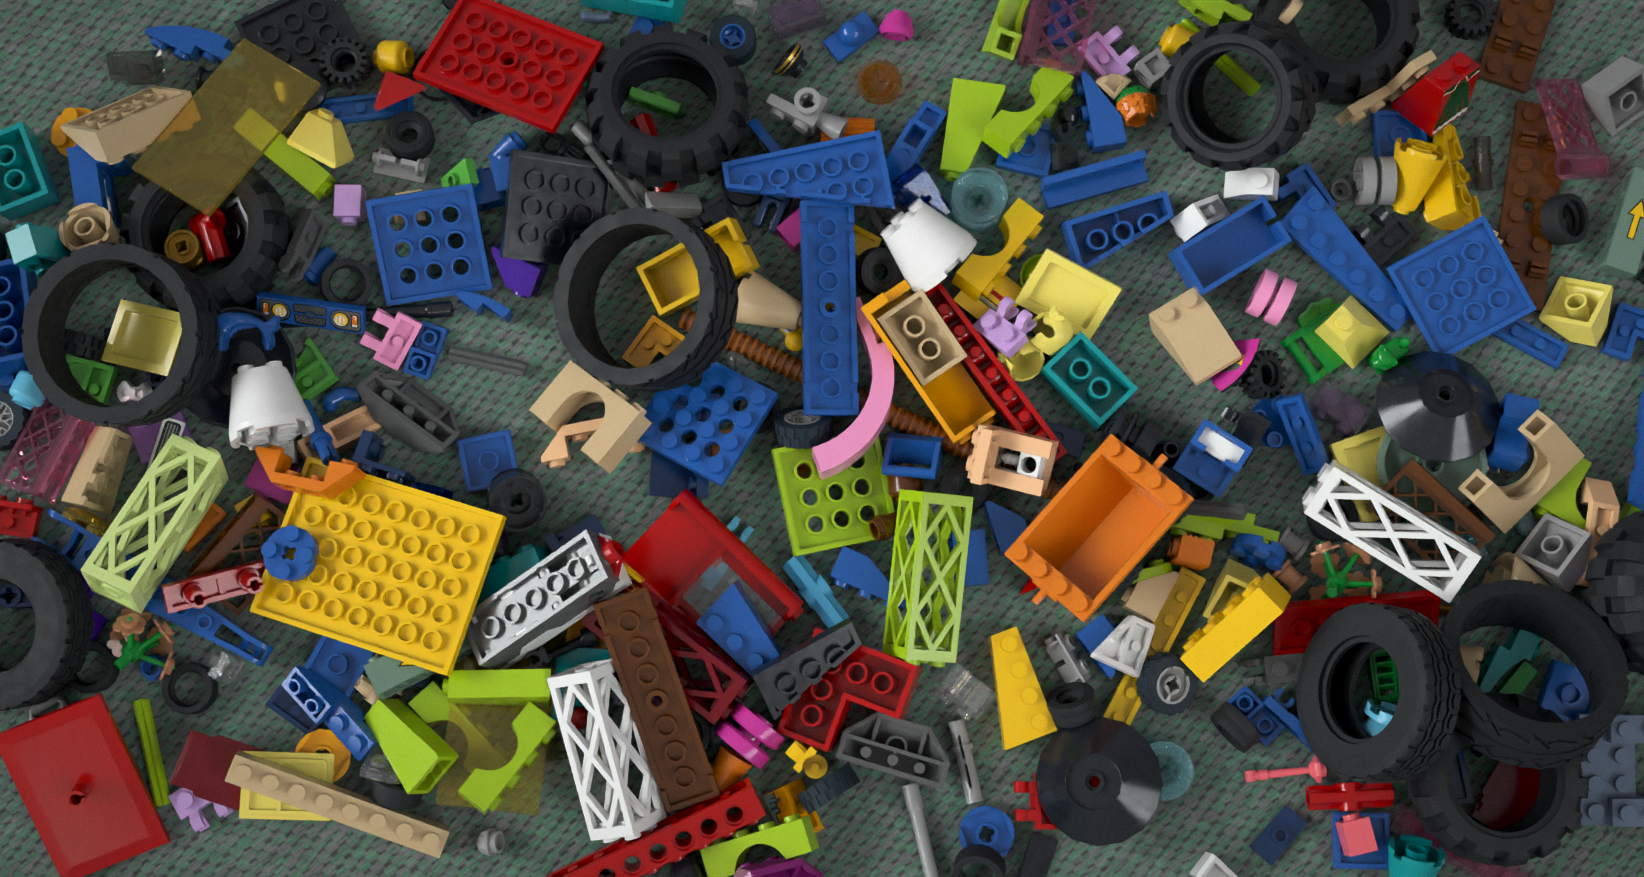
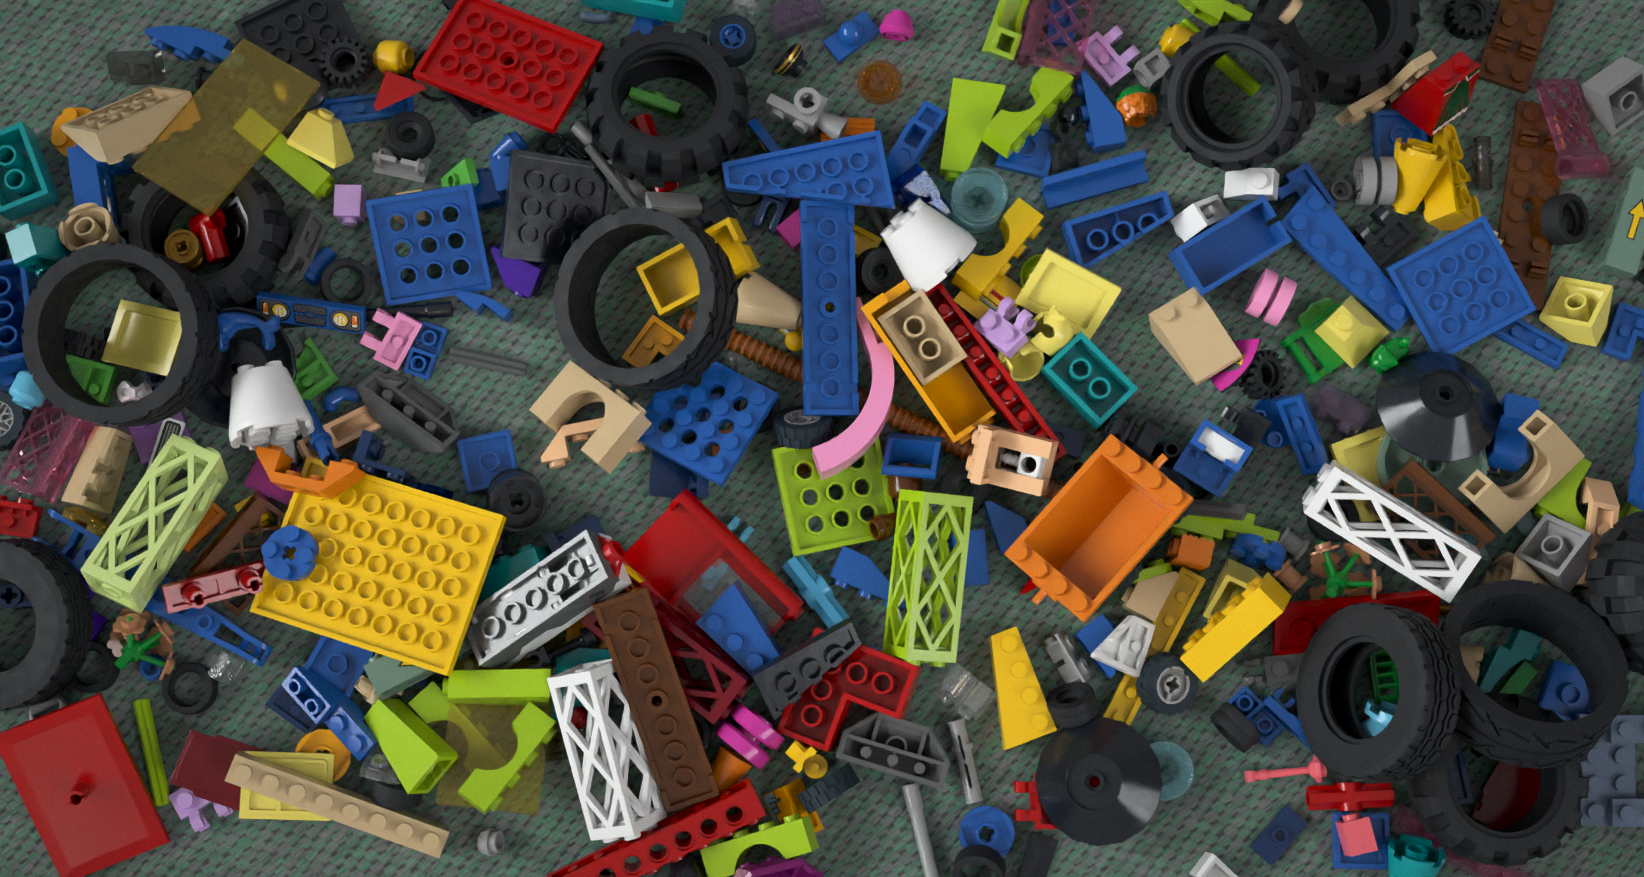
tan tile [1094,74,1132,100] -> none

